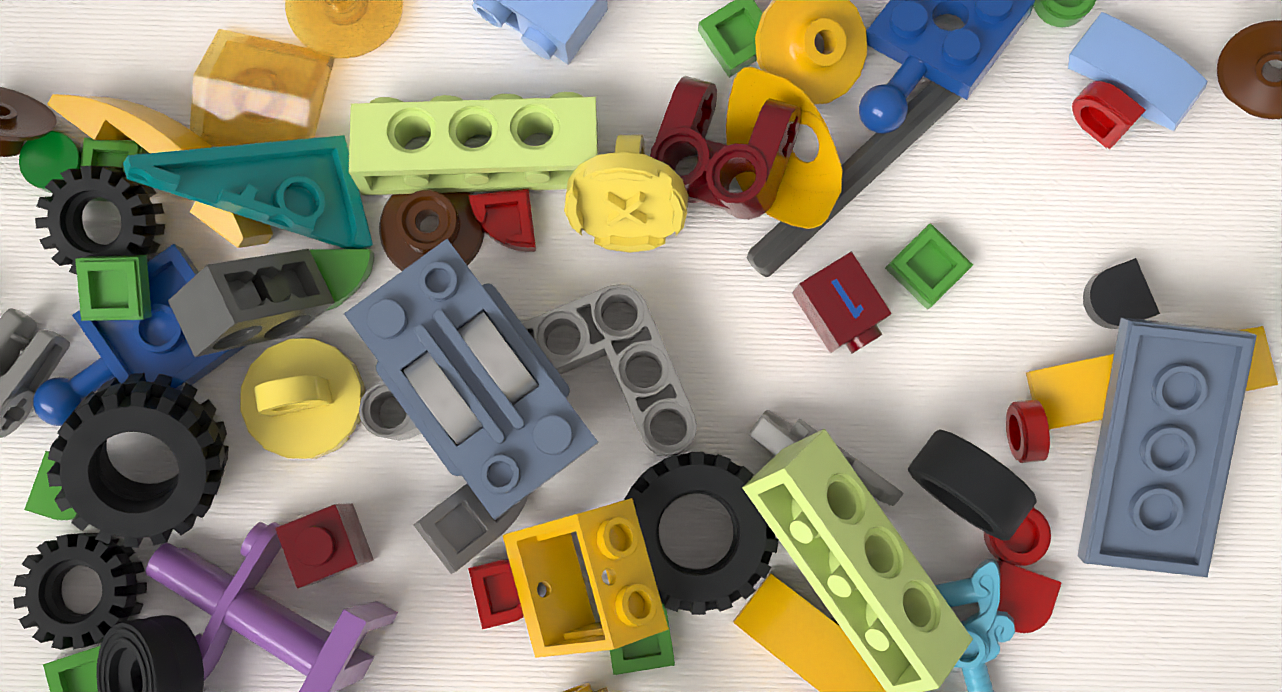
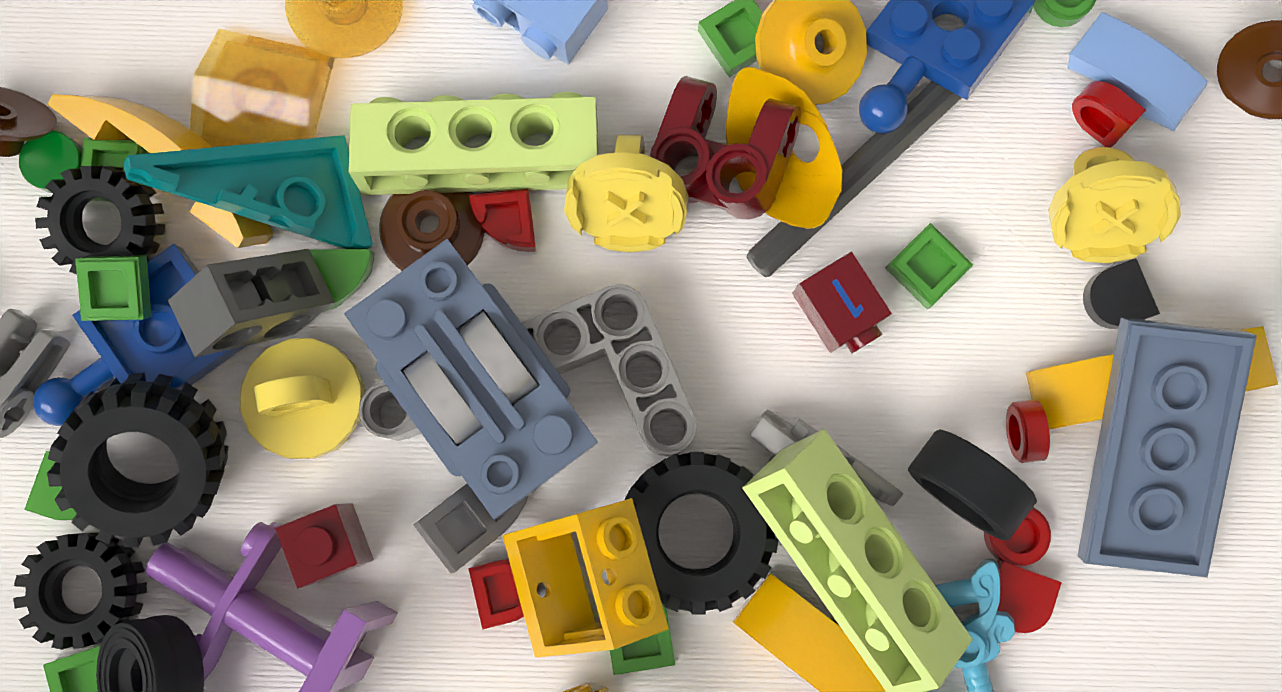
none -> light yellow tile [1048,147,1181,263]

